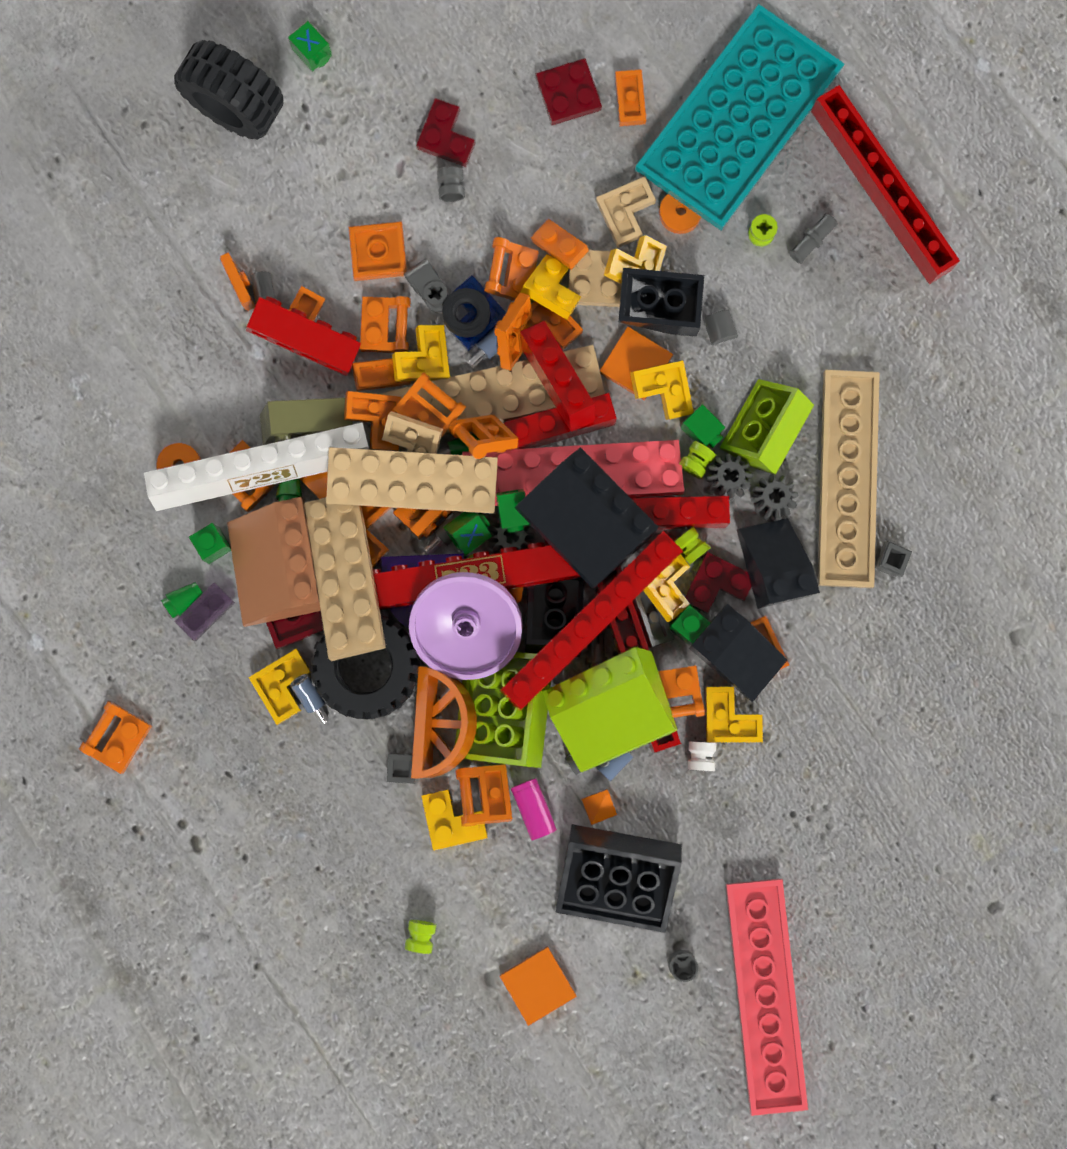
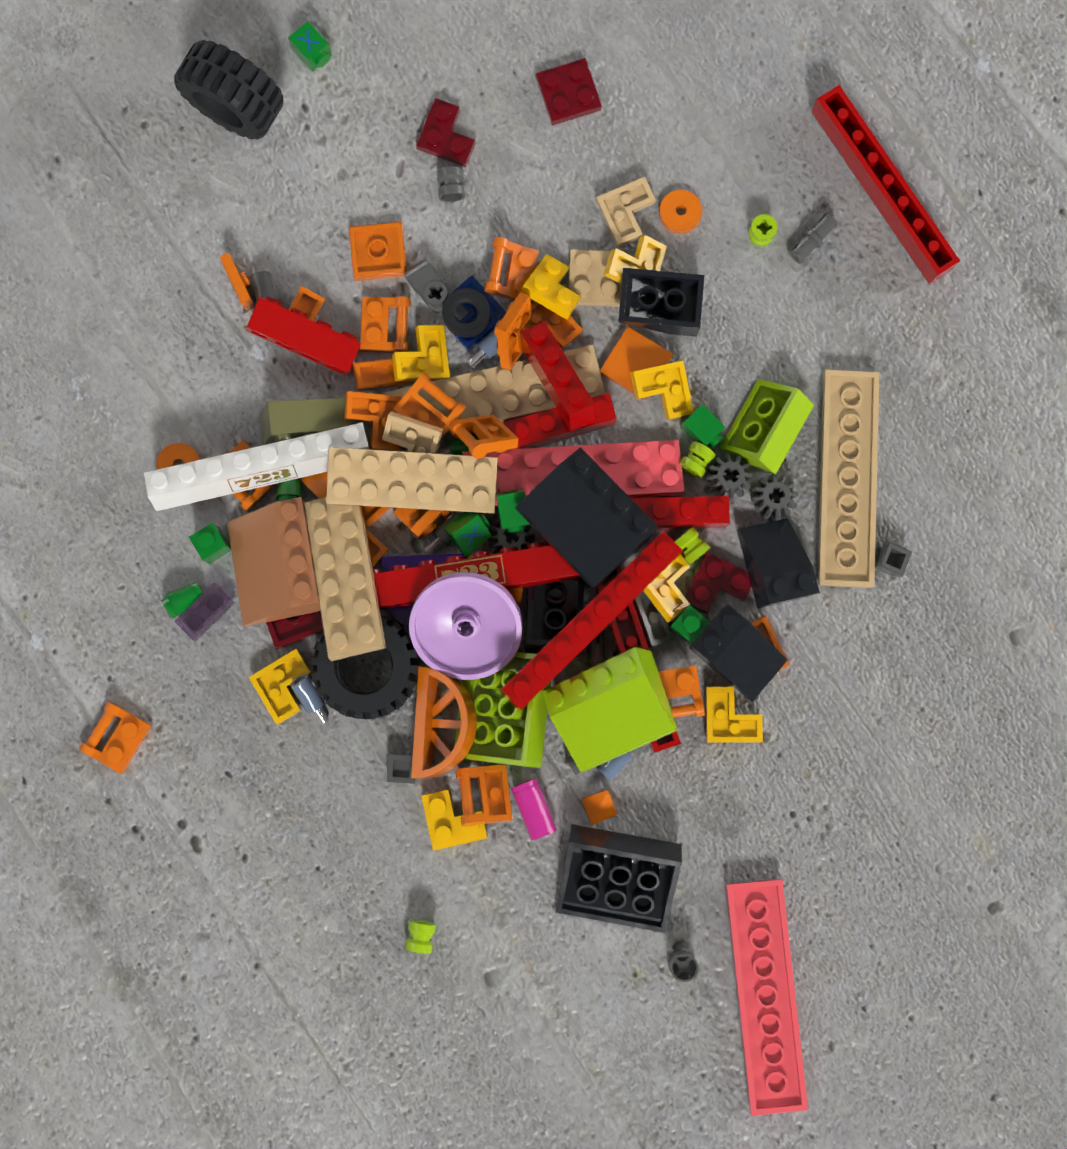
orange tile [500,946,577,1026] -> none
orange plate [531,218,589,270] -> none
orange plate [615,69,646,126] -> none
teal plate [635,4,845,231] -> none
white wheel [687,742,717,771] -> none
dark grey brick [703,310,738,346] -> none

